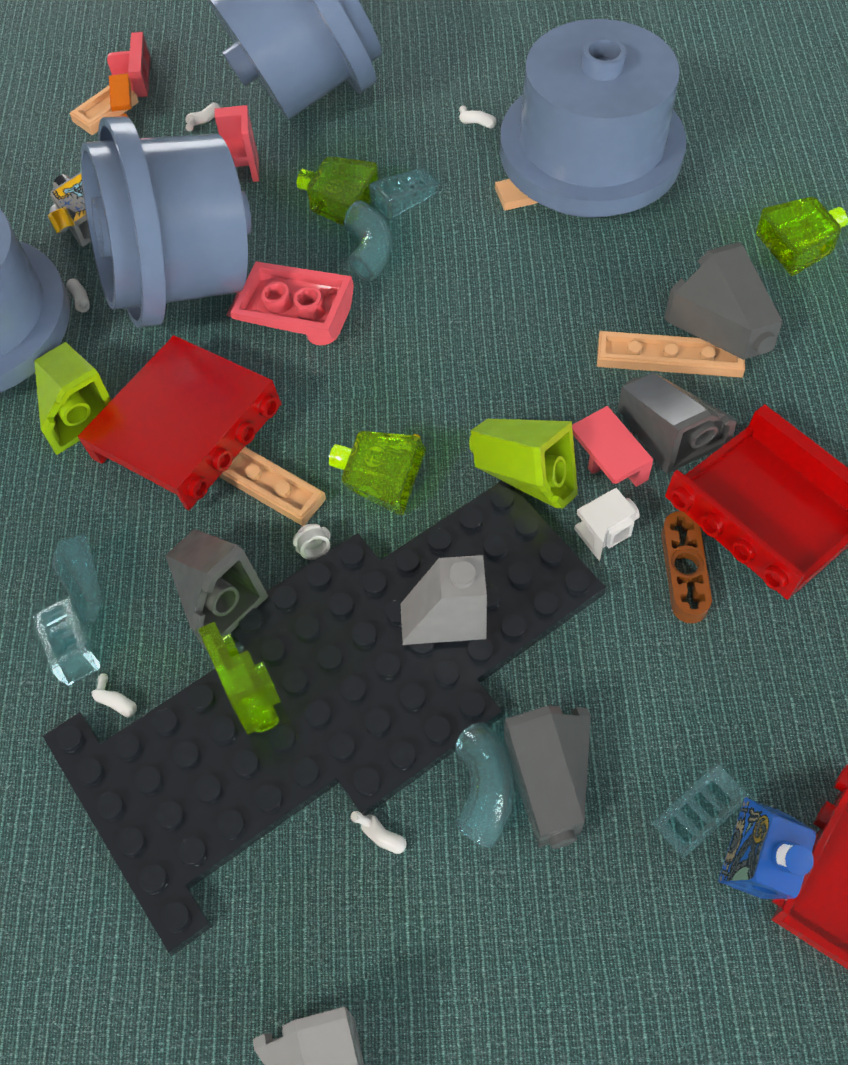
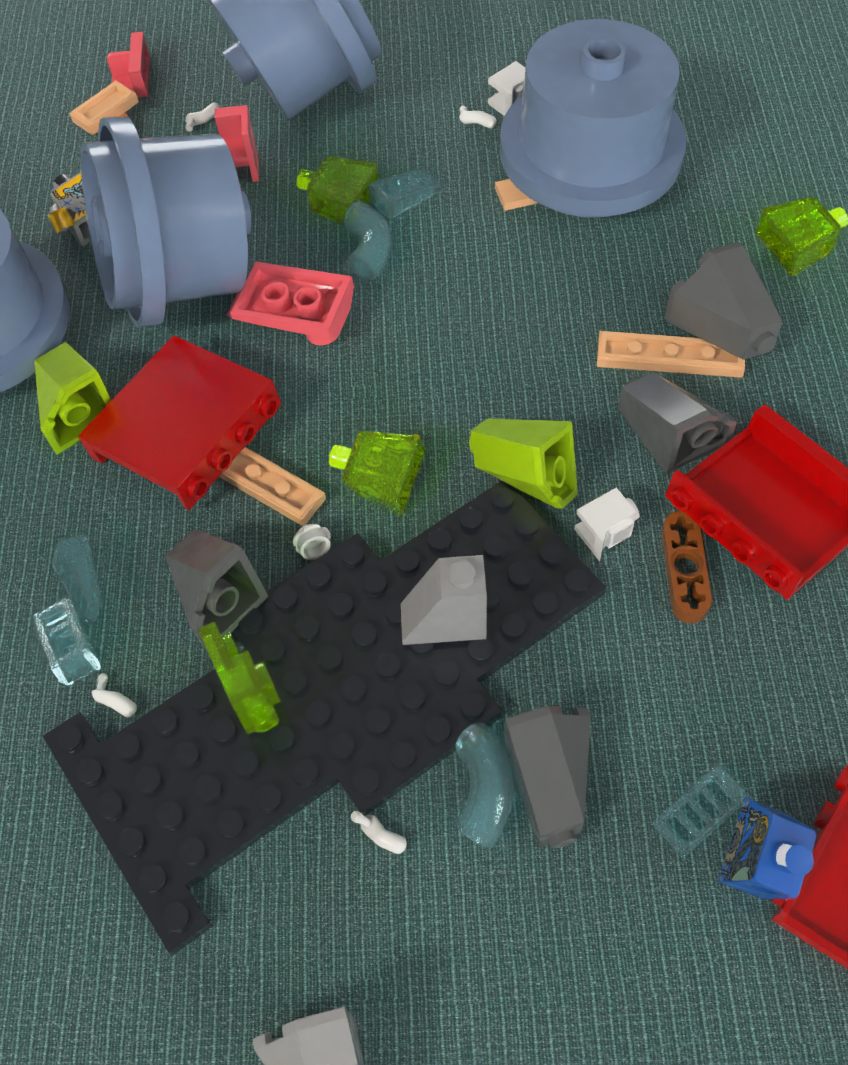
white piece [66,278,90,313] -> none
orange piece [109,73,131,112] -> none
coral panel [572,406,654,487] -> none
none -> white window [488,61,525,116]

